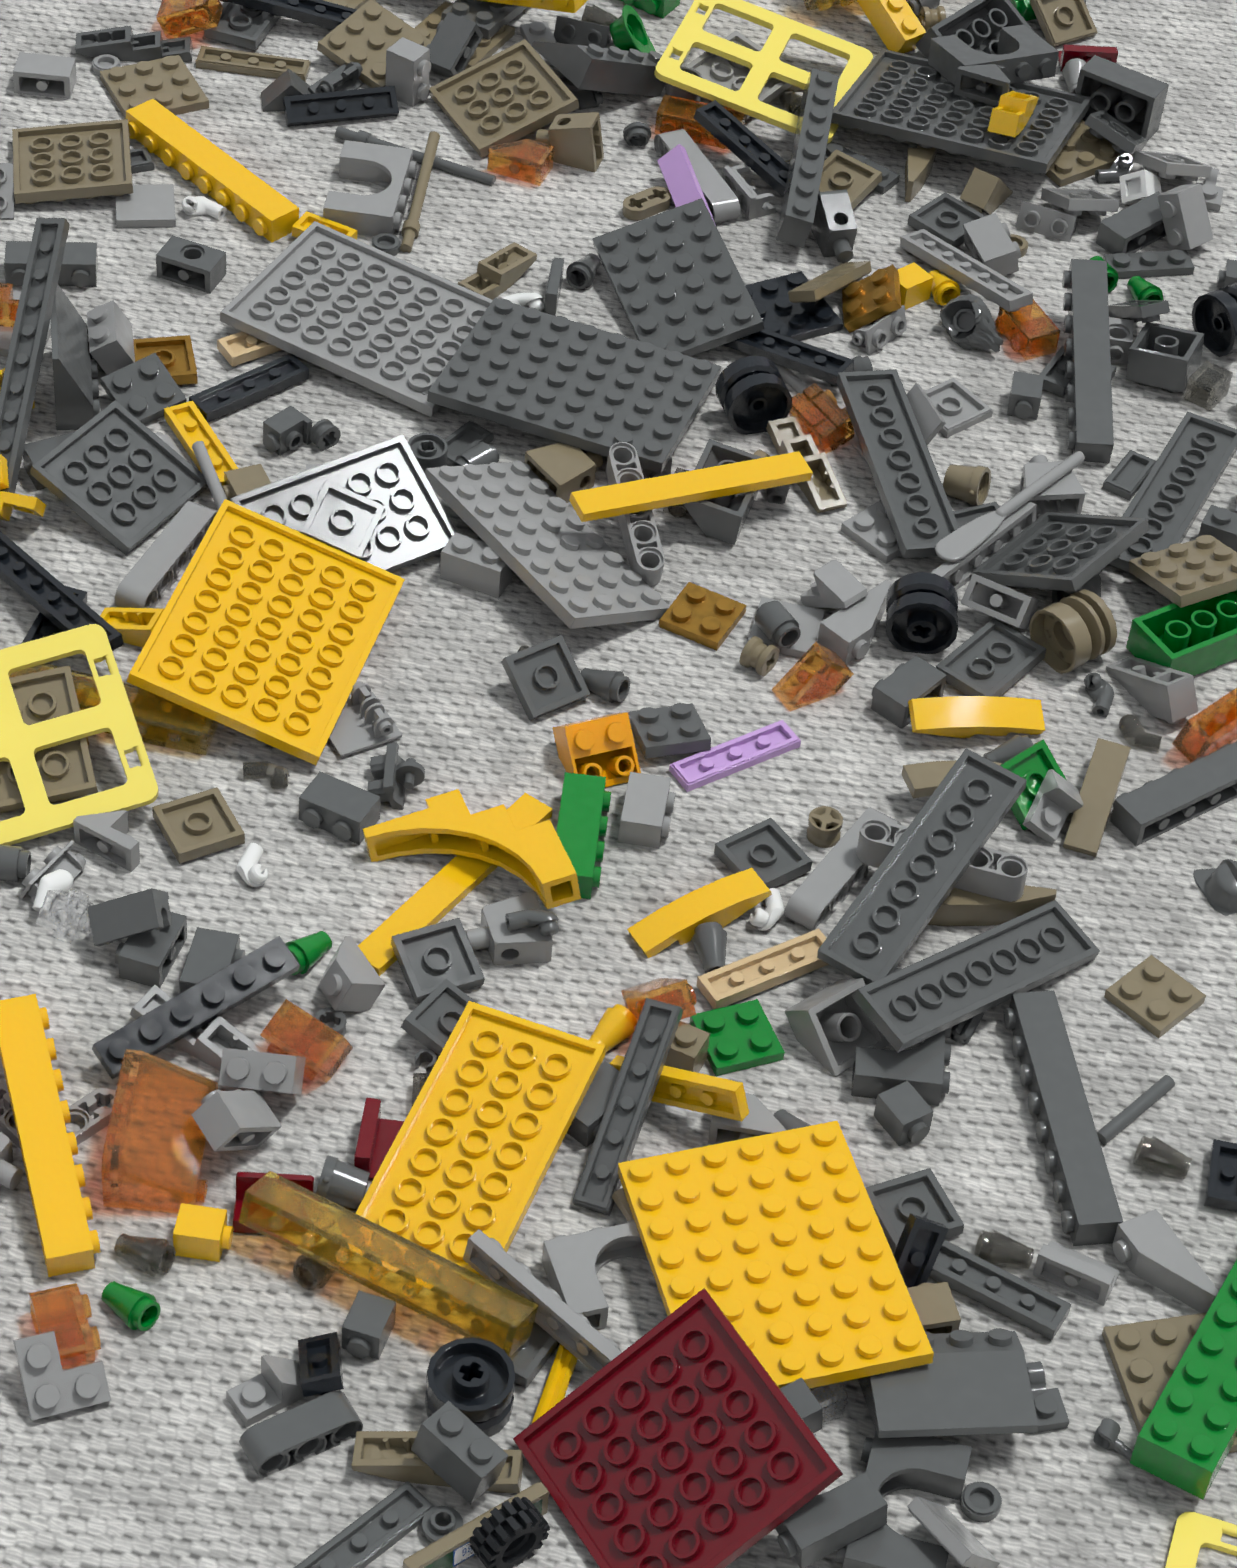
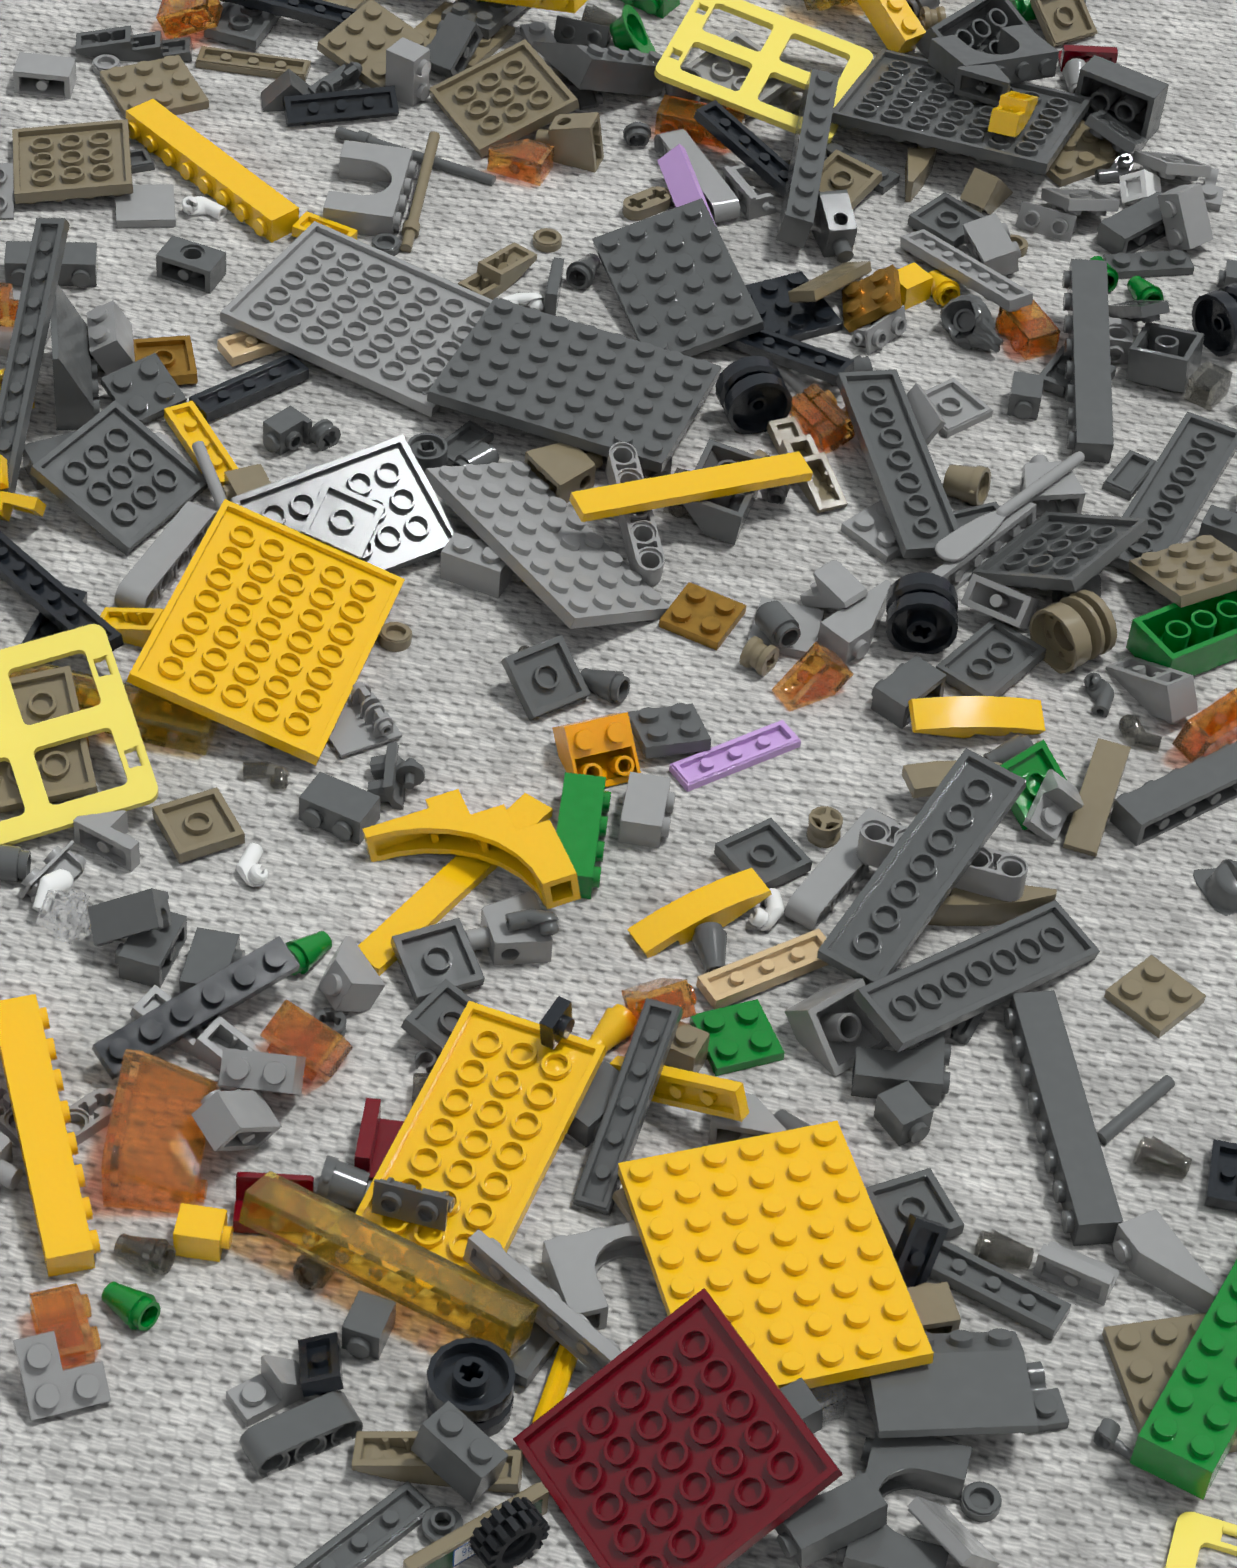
none -> dark grey hinge [372,1177,455,1231]
none -> dark tan tile [379,622,412,652]
none -> dark tan tile [533,228,562,253]
none -> black plate [539,996,575,1050]

